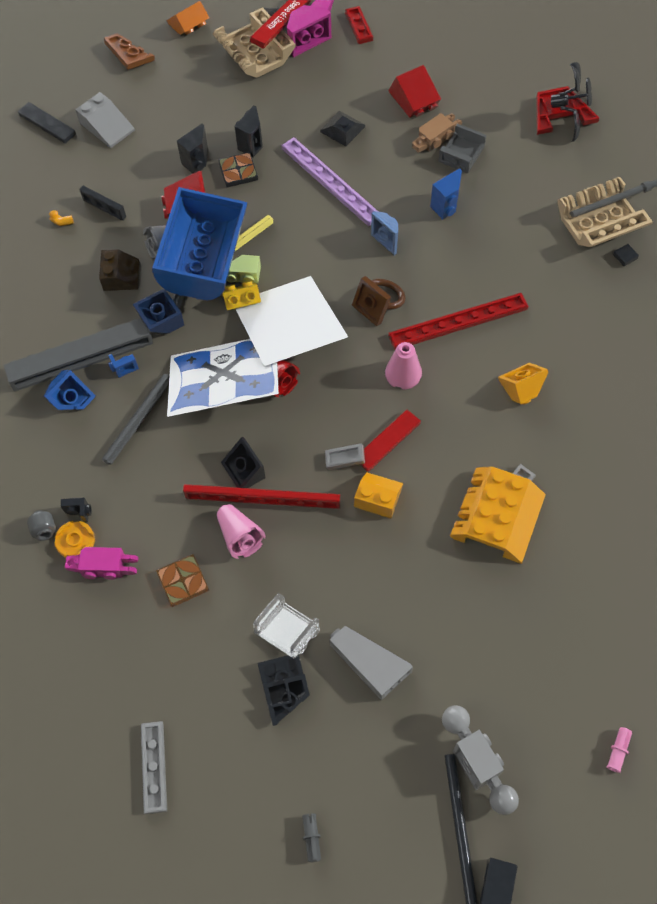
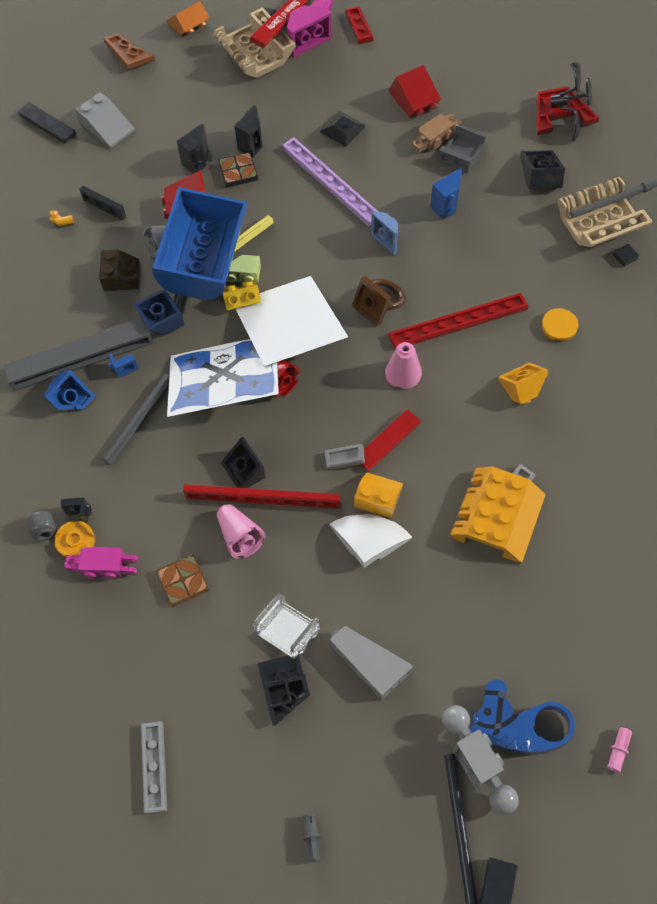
none -> white brick [329,514,412,568]
none -> blue animal [469,679,575,754]
none -> black slope [520,150,565,191]
none -> light orange tile [542,308,579,342]

